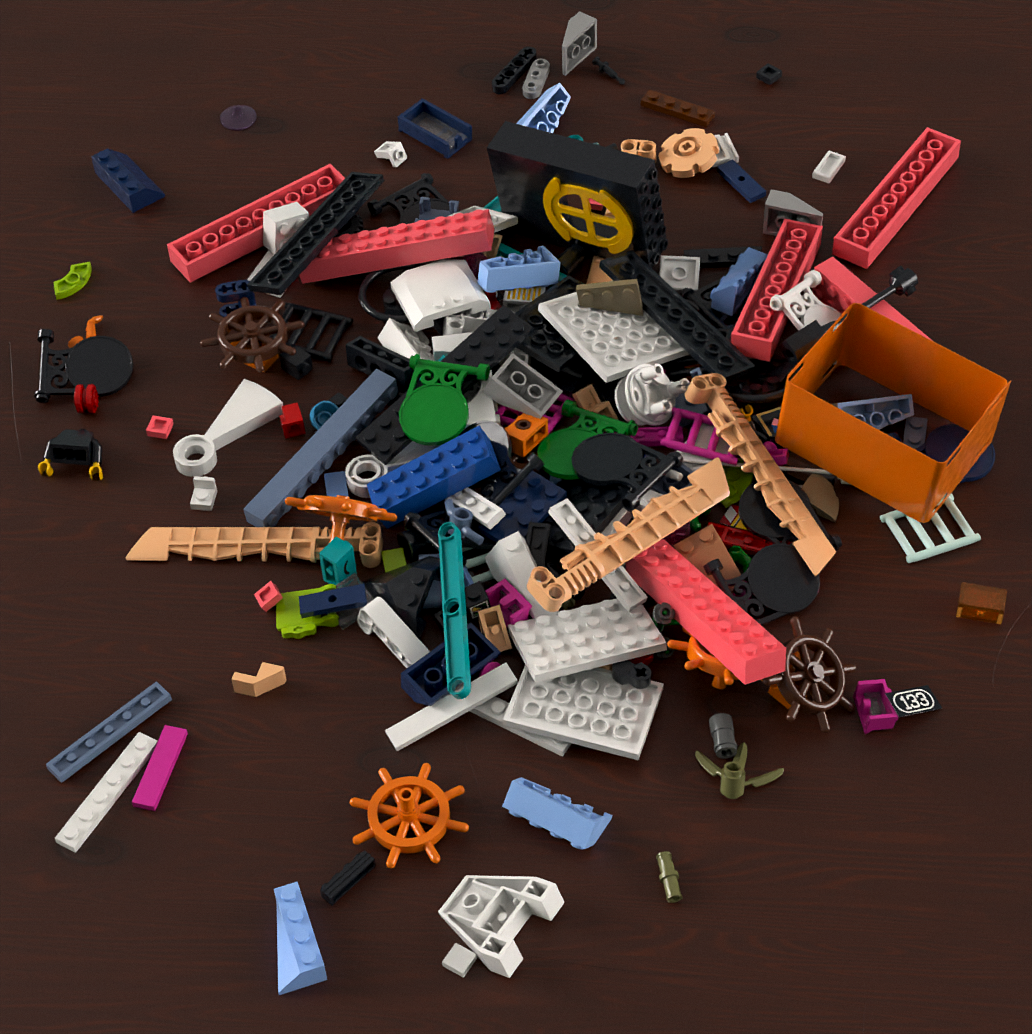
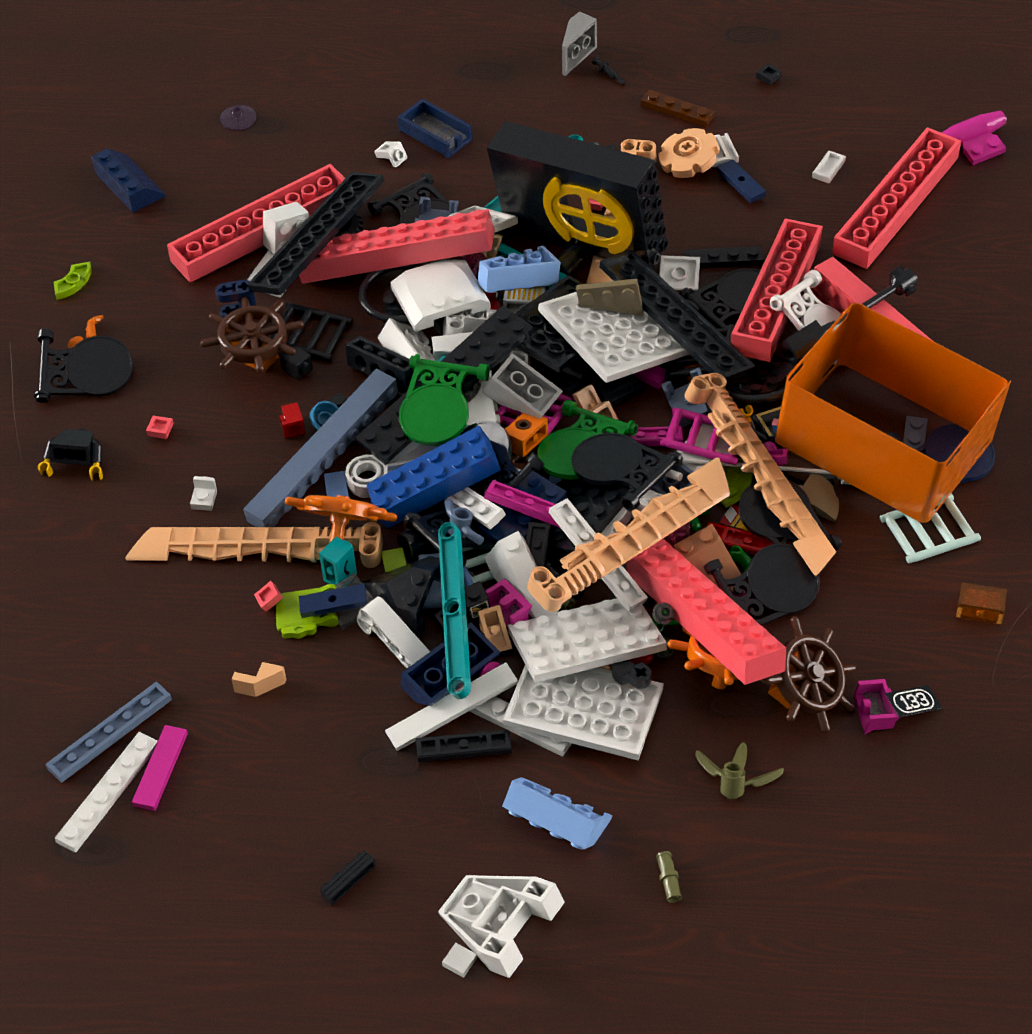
red wheel [74,384,98,413] -> none
white piece [173,379,283,477] -> none
light blue wedge [274,882,327,995] -> none
orange piece [350,763,469,869] -> none
black beam [492,47,537,94] -> none
light blue wedge [516,83,571,133] -> none
light grey plate [522,58,550,99] -> none
white piece [615,363,690,426] -> none
dark grey piece [709,713,737,759] -> none
medium blue wedge [710,247,768,316] -> none
light grey slope [763,189,823,236] -> none
light blue wedge [831,394,914,430] -> none
none -> black plate [416,730,512,762]
none -> dark pink tile [484,480,560,528]
none -> dark pink plate [941,111,1006,166]

